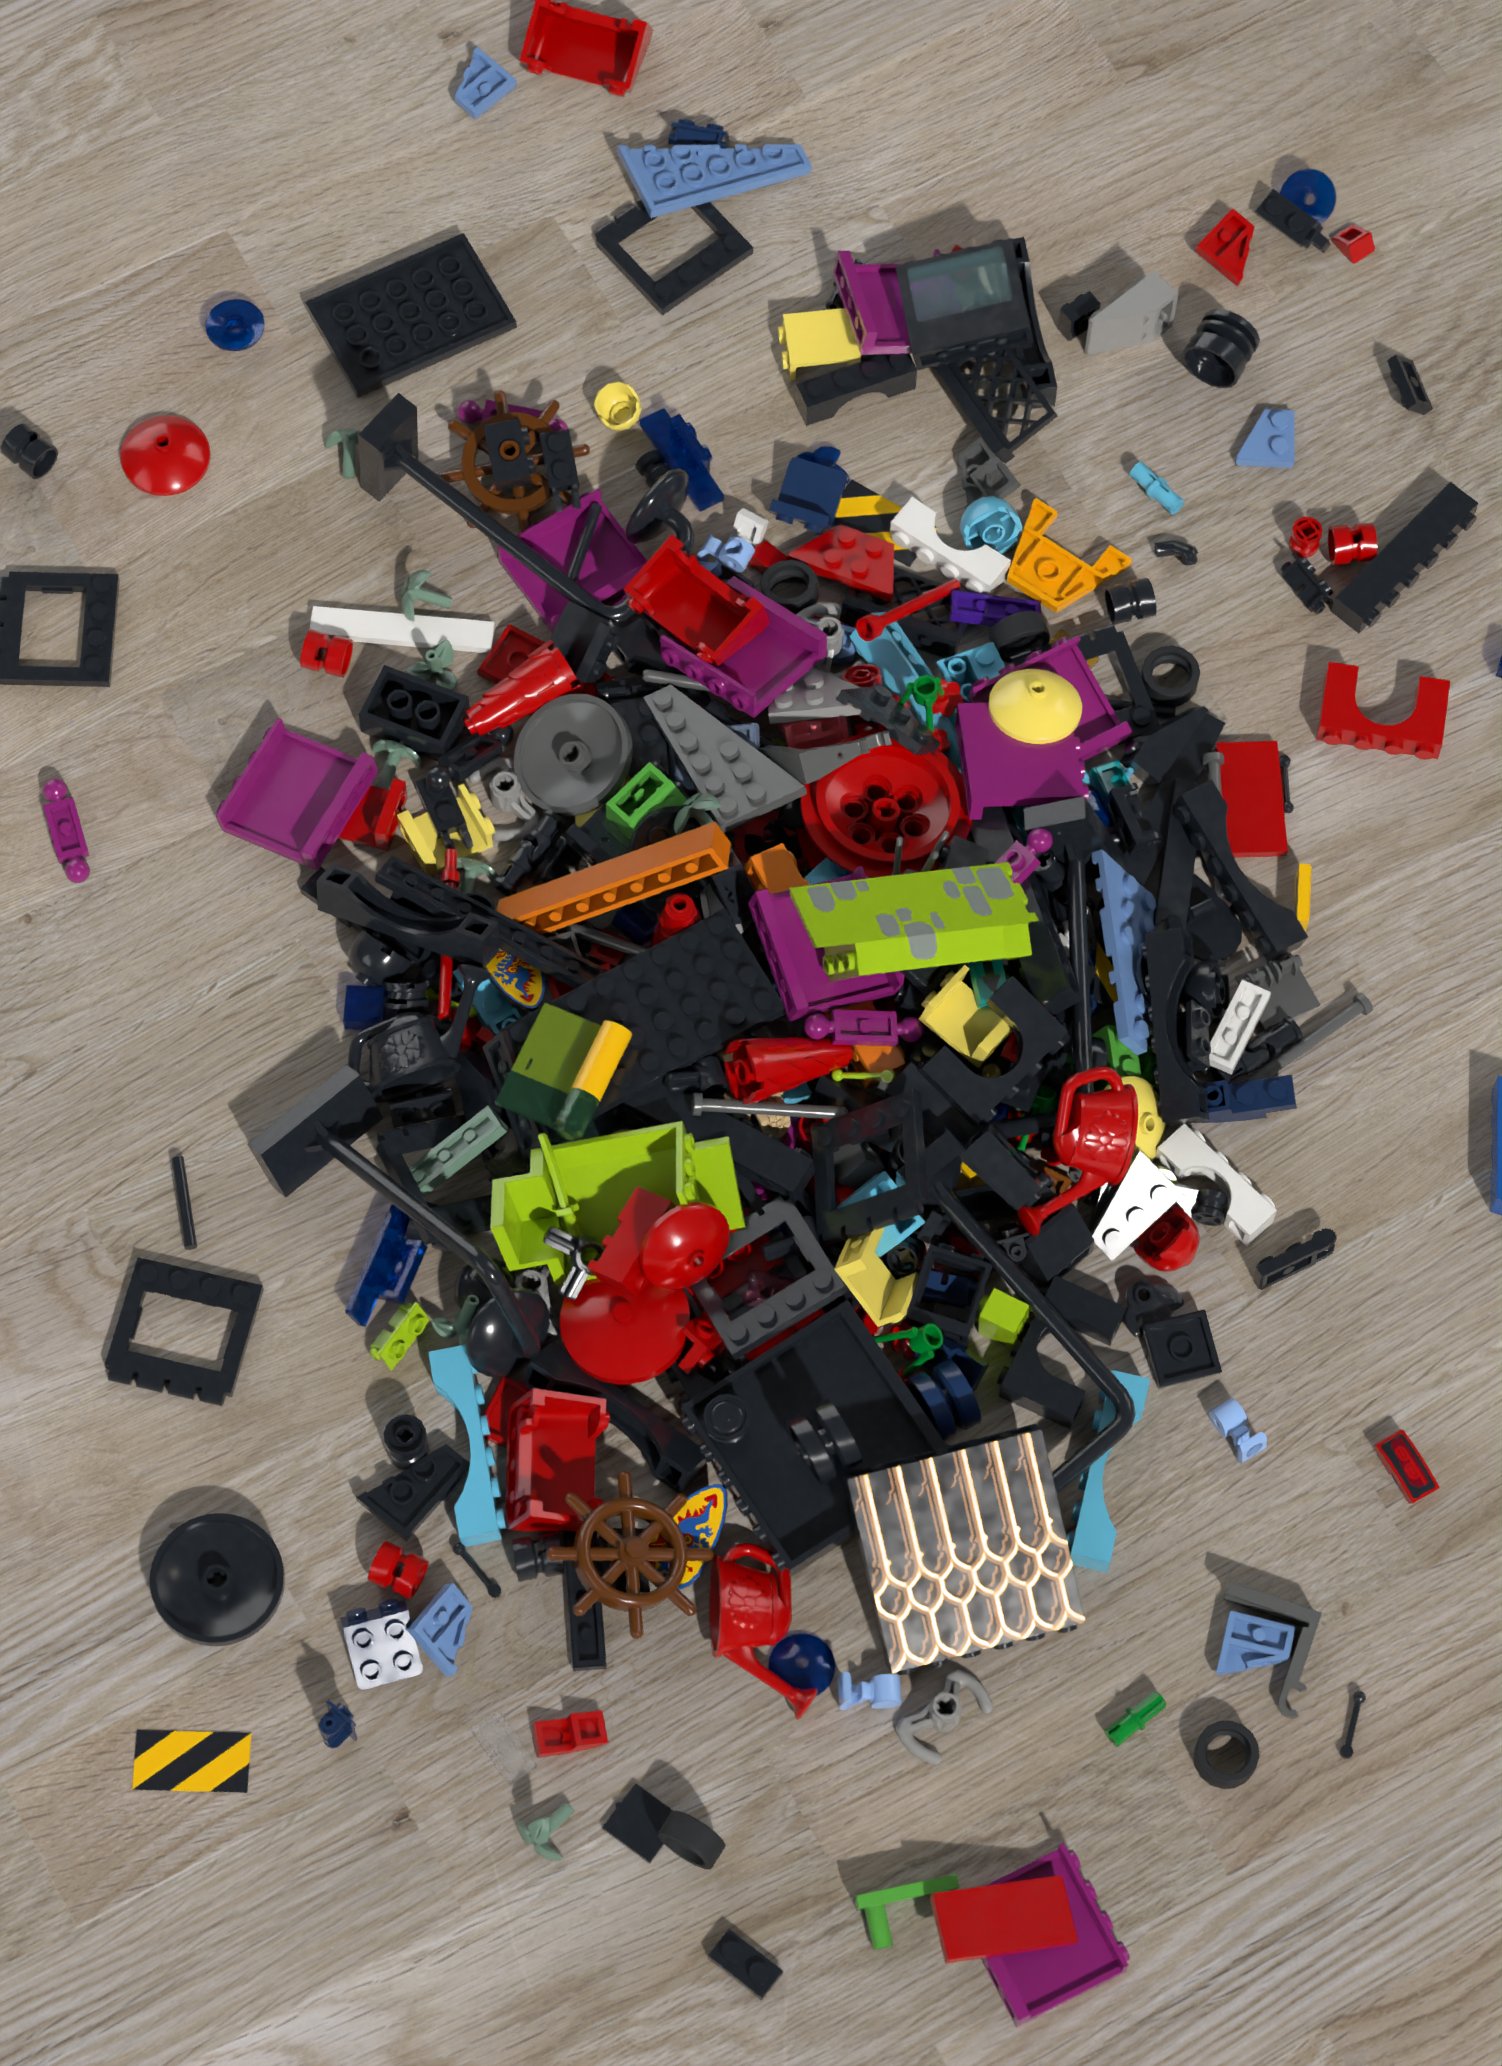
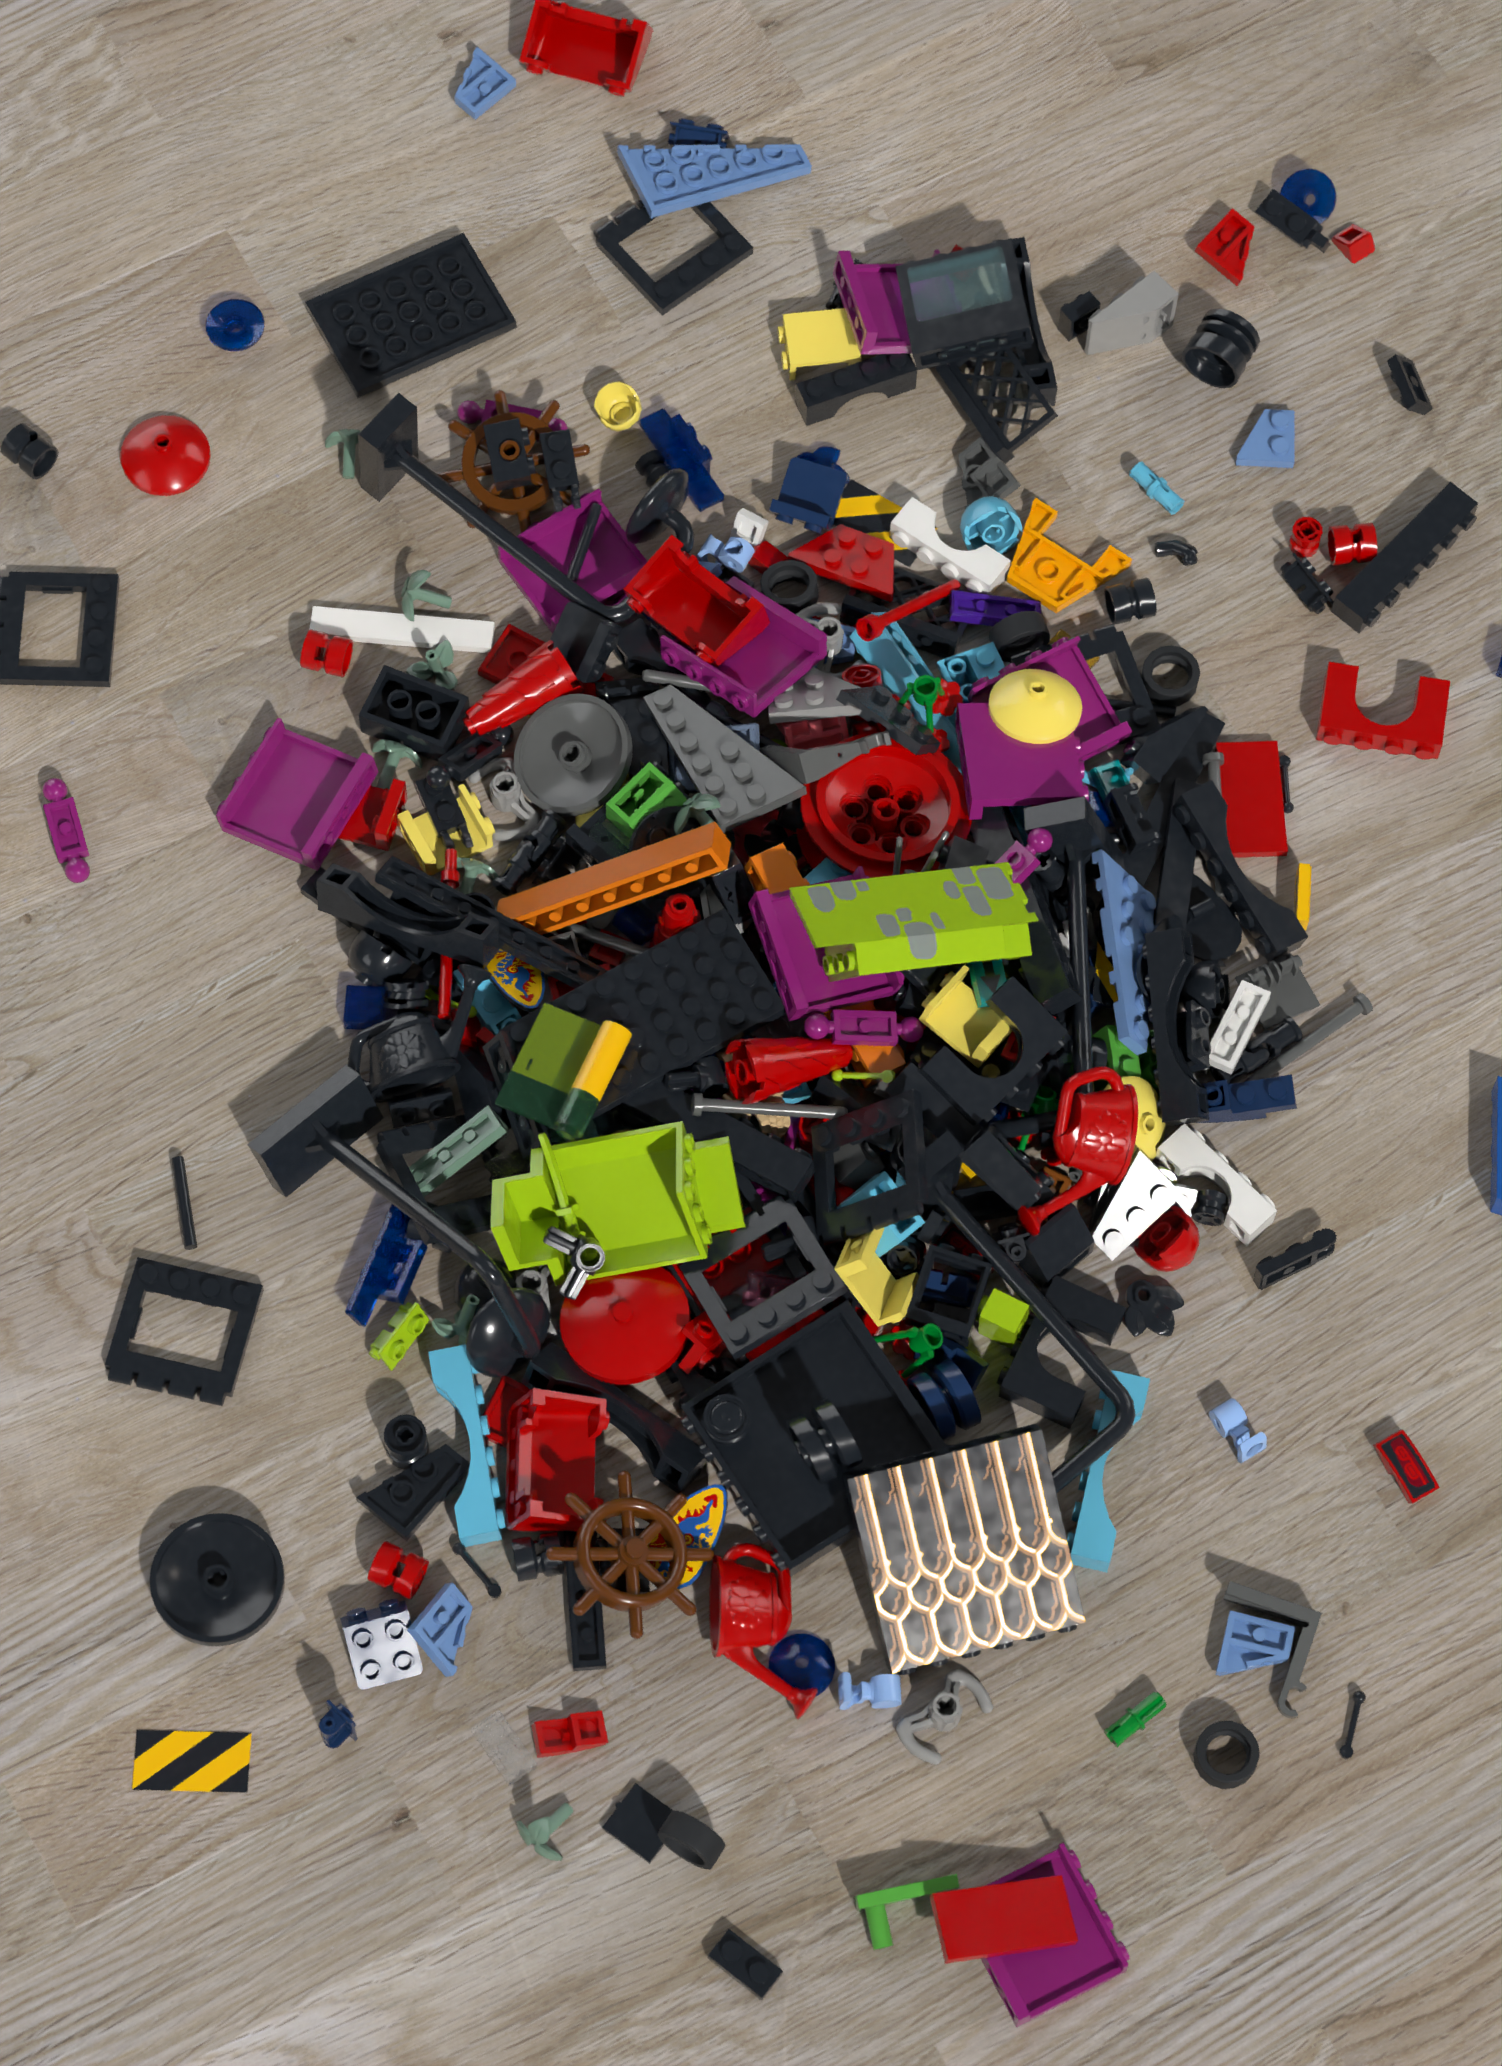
red wedge [587,1186,677,1297] -> none
red dish [639,1202,730,1289] -> none
black tile [1141,1309,1222,1389] -> none

